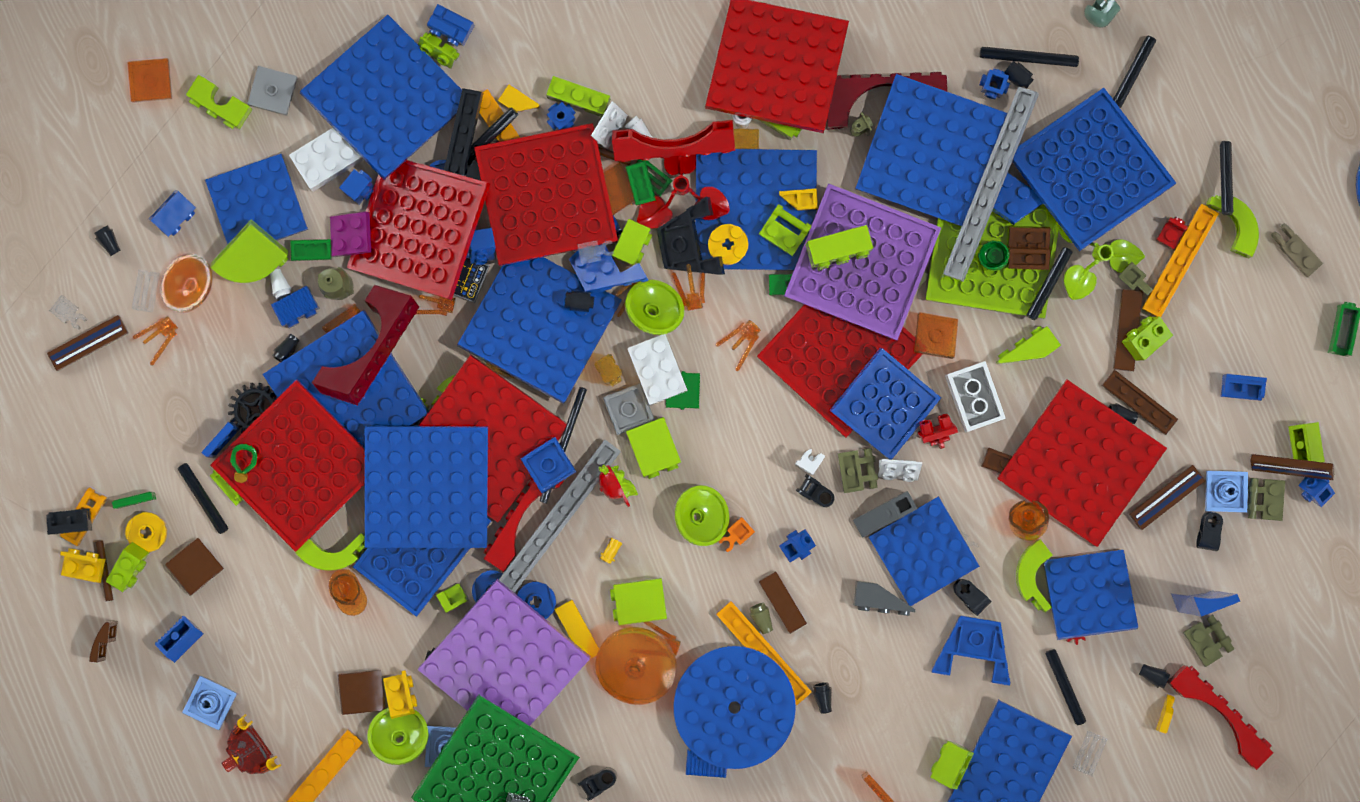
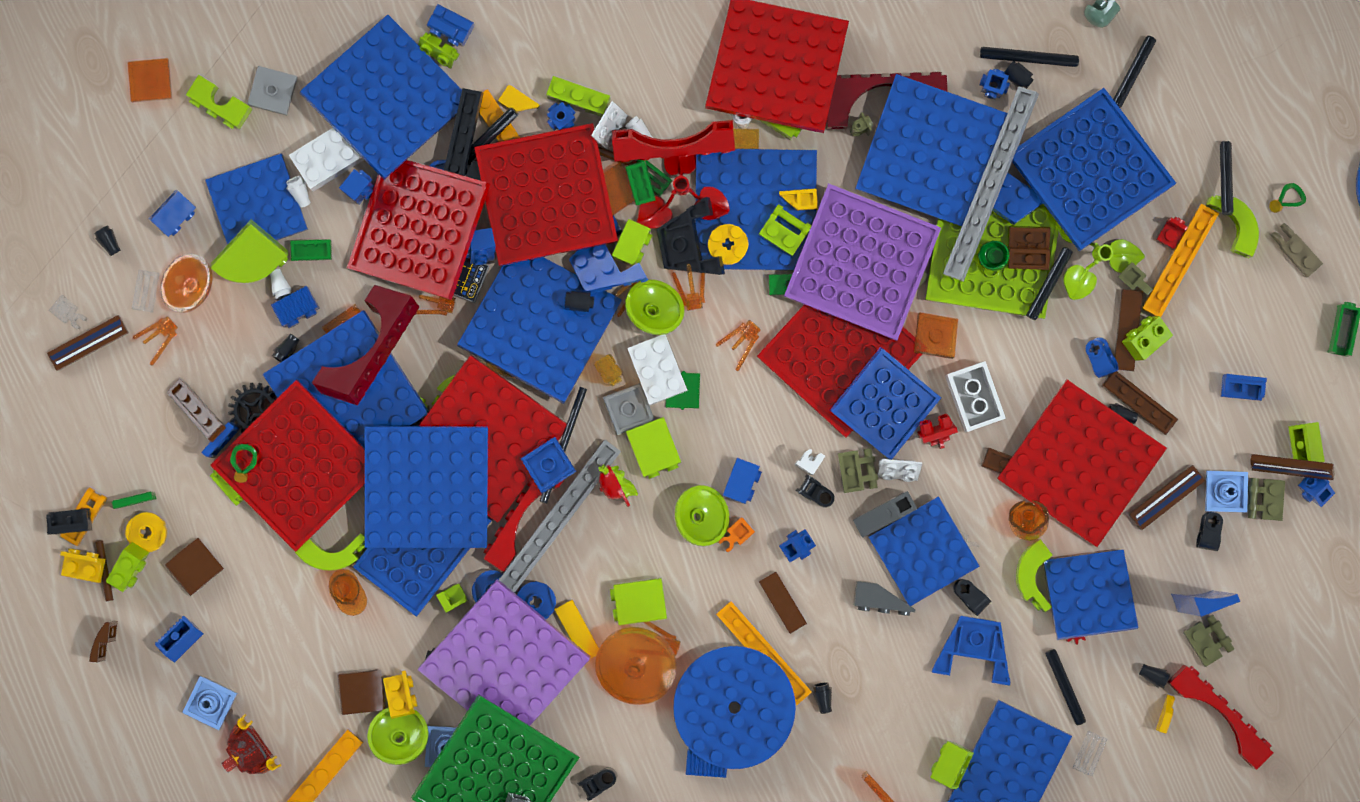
black axle [178,463,228,534] -> none
olive helmet [318,267,354,300] -> none
magenta plate [330,212,371,257] -> none
clear plate [577,240,614,265] -> none
yellow pin [600,537,623,565] -> none
olive cone [750,602,773,634] -> none
lime brick [805,225,873,271] -> none
lime slope [996,326,1061,364] -> none
none -> tile [167,378,226,442]
none -> white cone [286,176,311,207]
none -> blue brick [723,458,762,504]
none -> blue piece [1085,337,1118,378]
none -> green piece [1269,183,1306,213]

